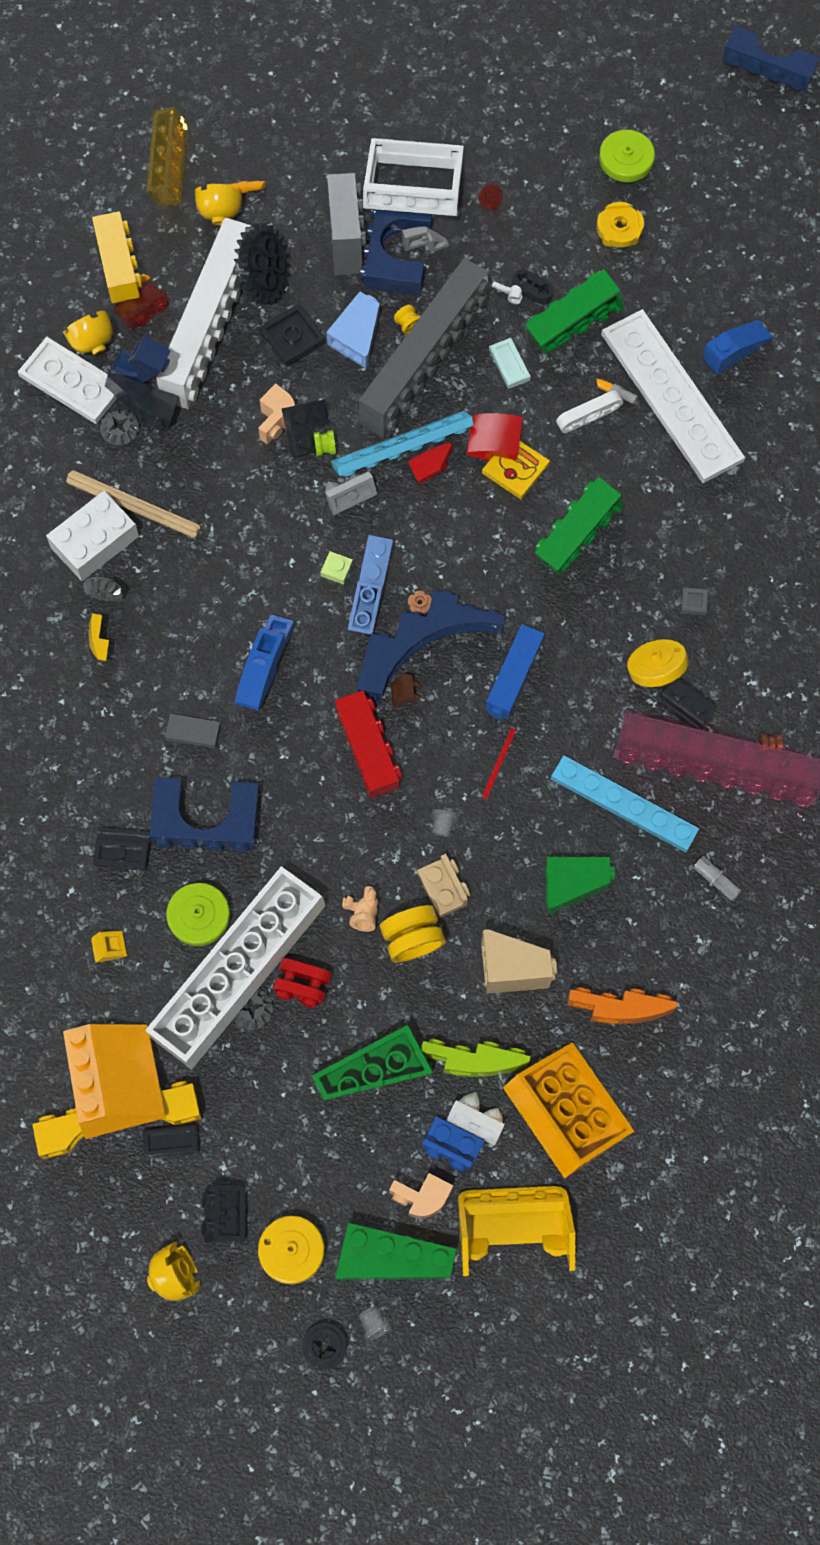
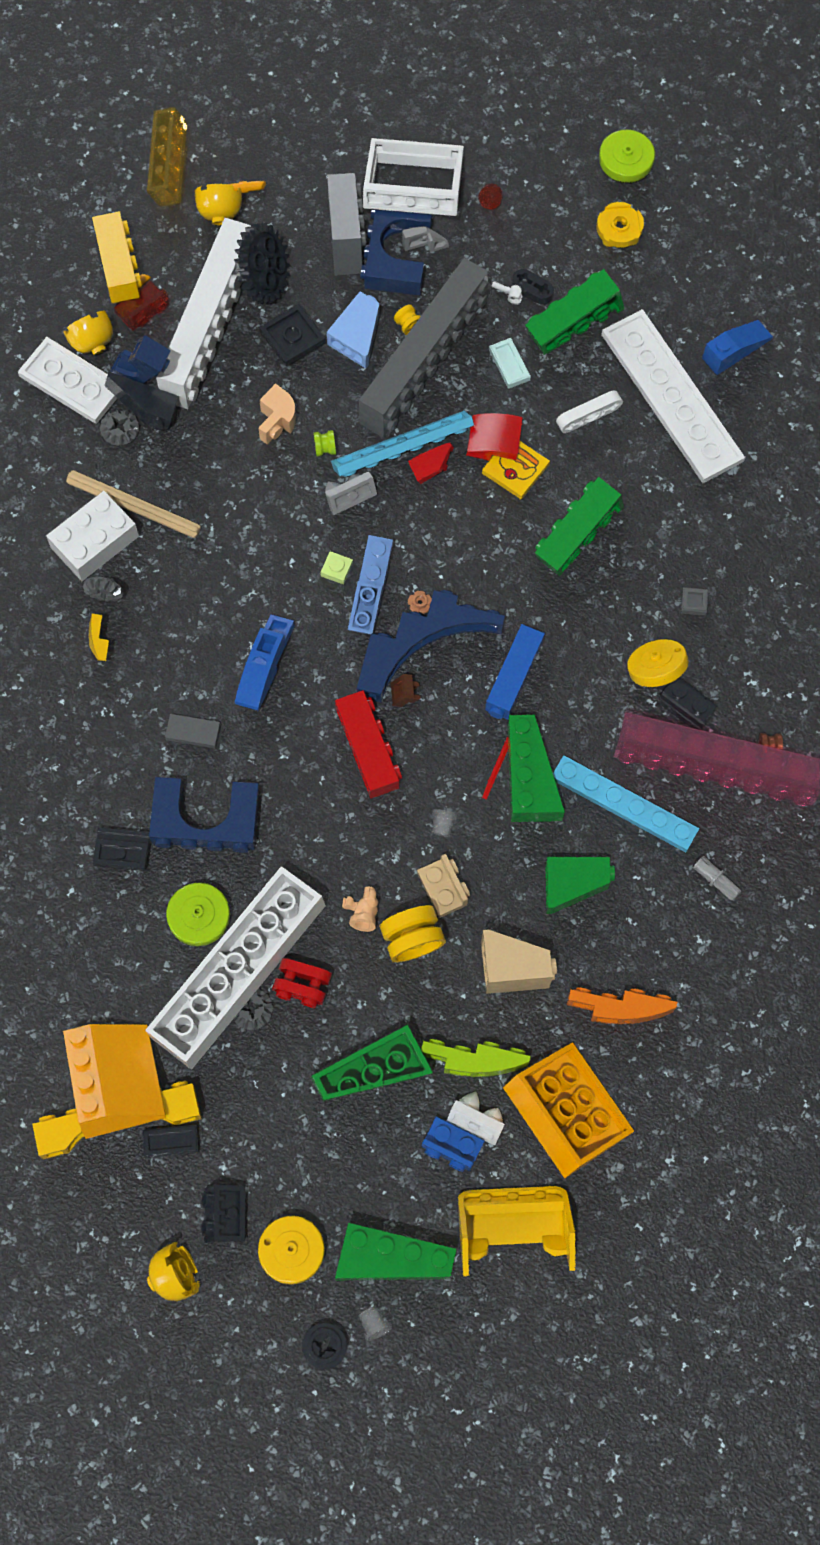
yellow slope [92,931,127,962] -> none
black plate [281,399,330,457] -> none
light nougat brick [389,1173,453,1219] -> none
light grey piece [596,378,638,405] -> none
dark blue arch [722,26,820,92] -> none
none -> green wedge [507,715,565,822]

